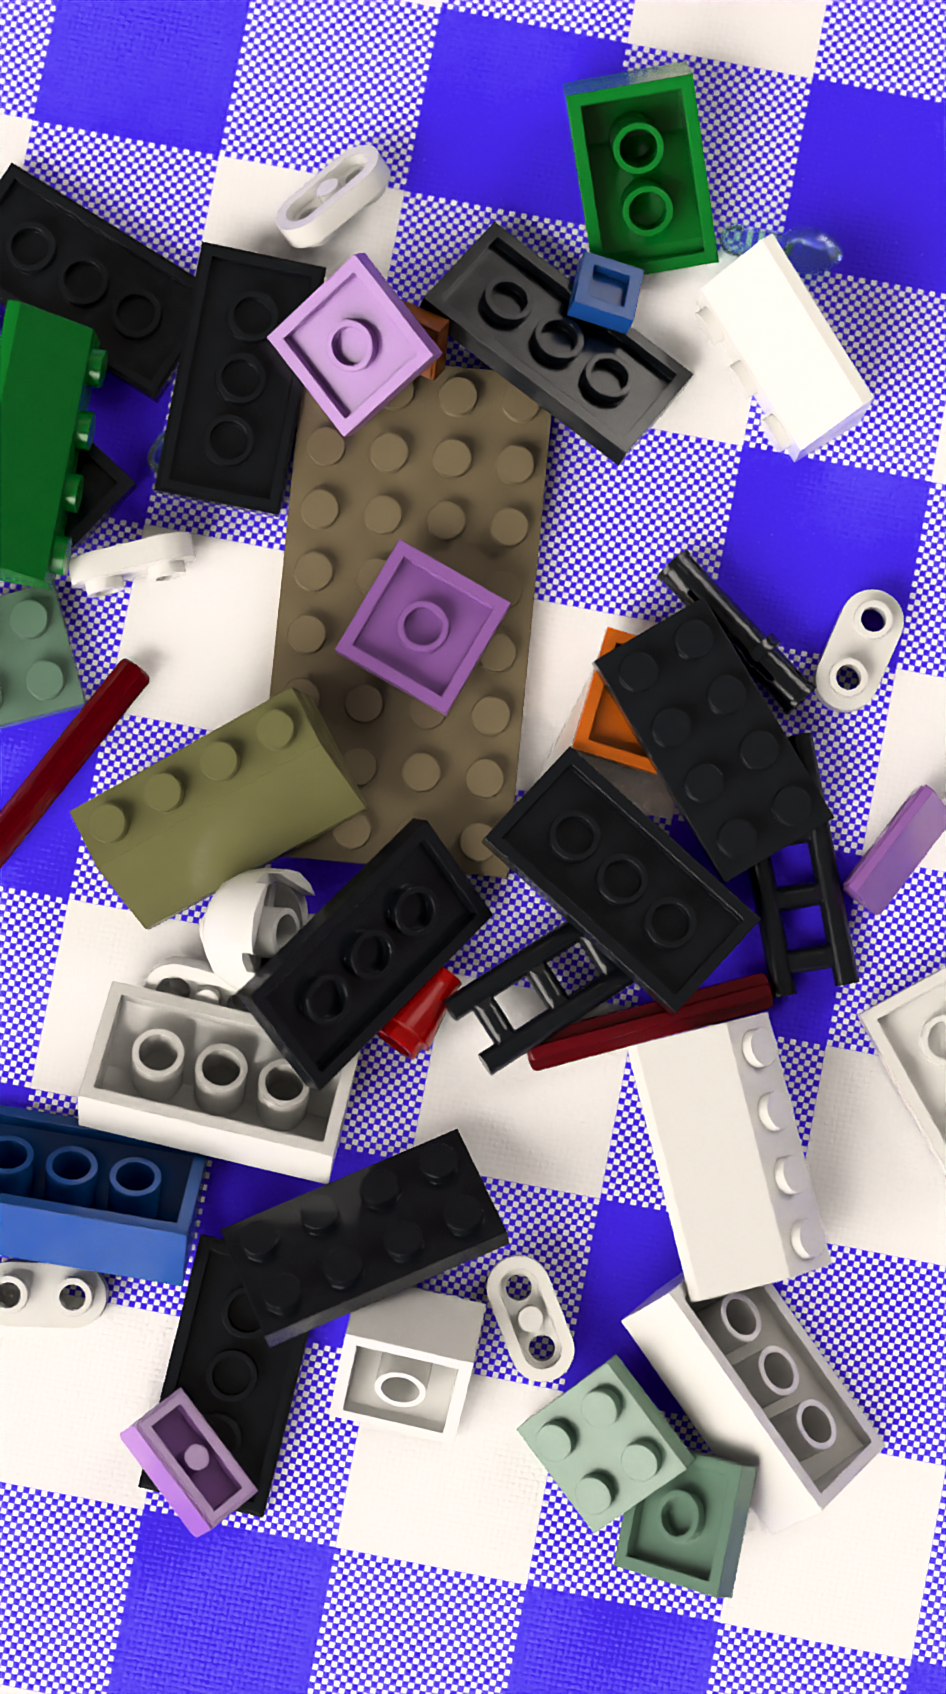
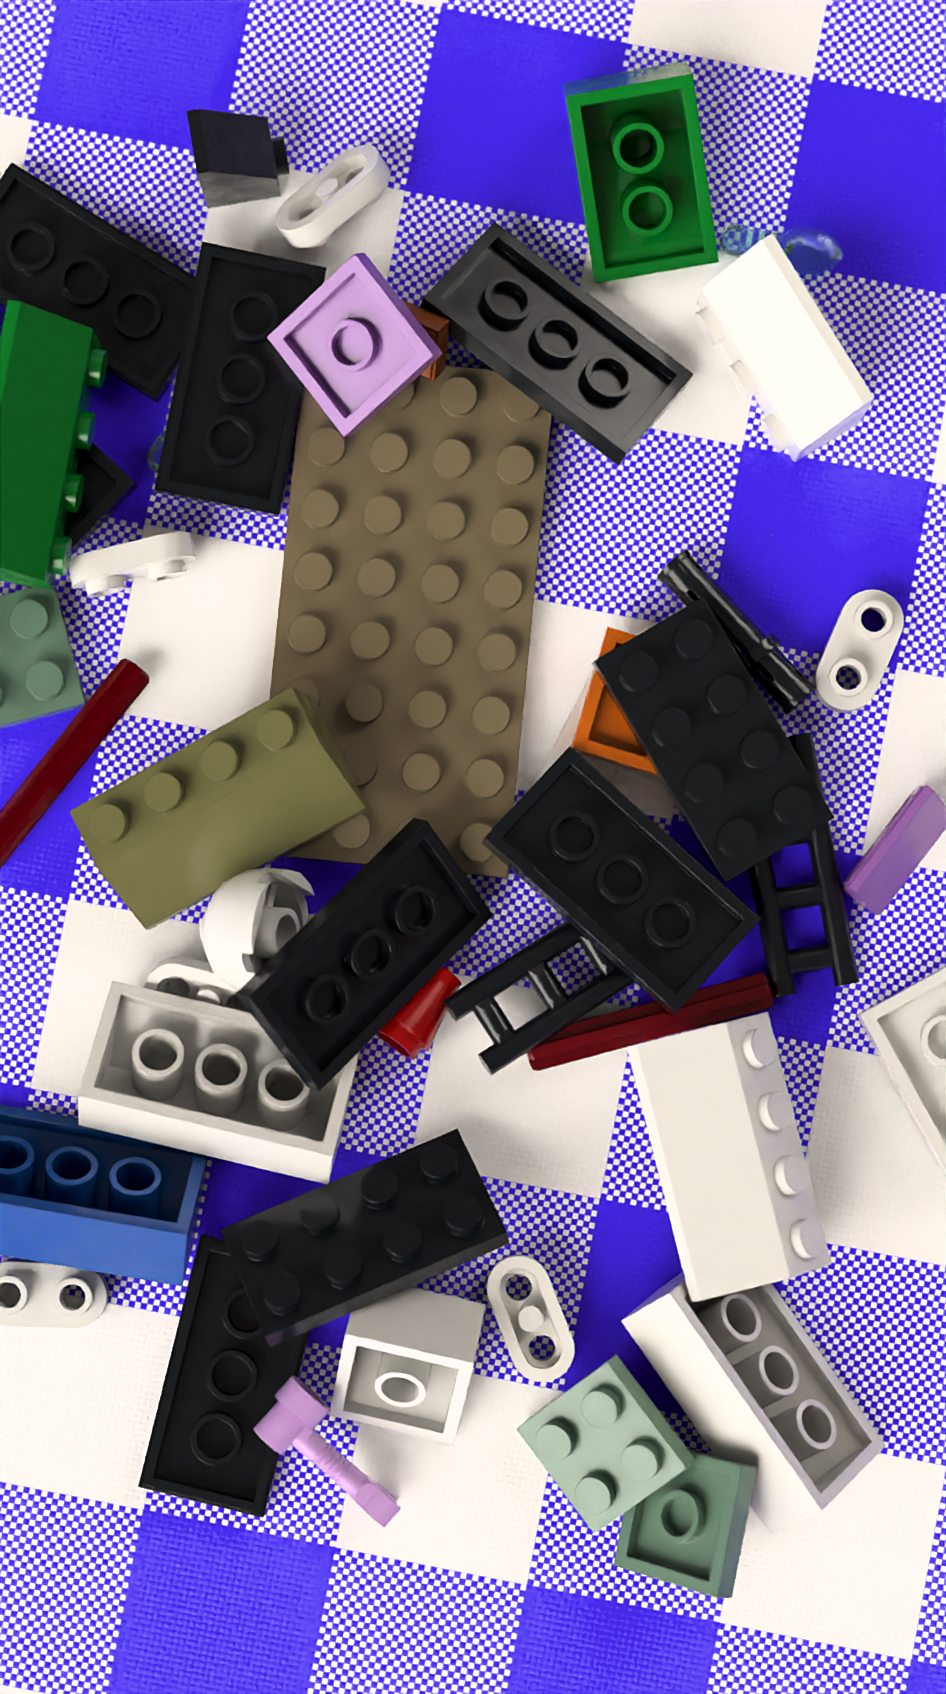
medium lavender slope [119,1387,258,1538] -> none
medium lavender plate [335,539,511,717] -> none
blue tile [567,251,644,334] -> none
none -> black slope [186,109,290,209]
none -> lavender brick [253,1375,402,1528]

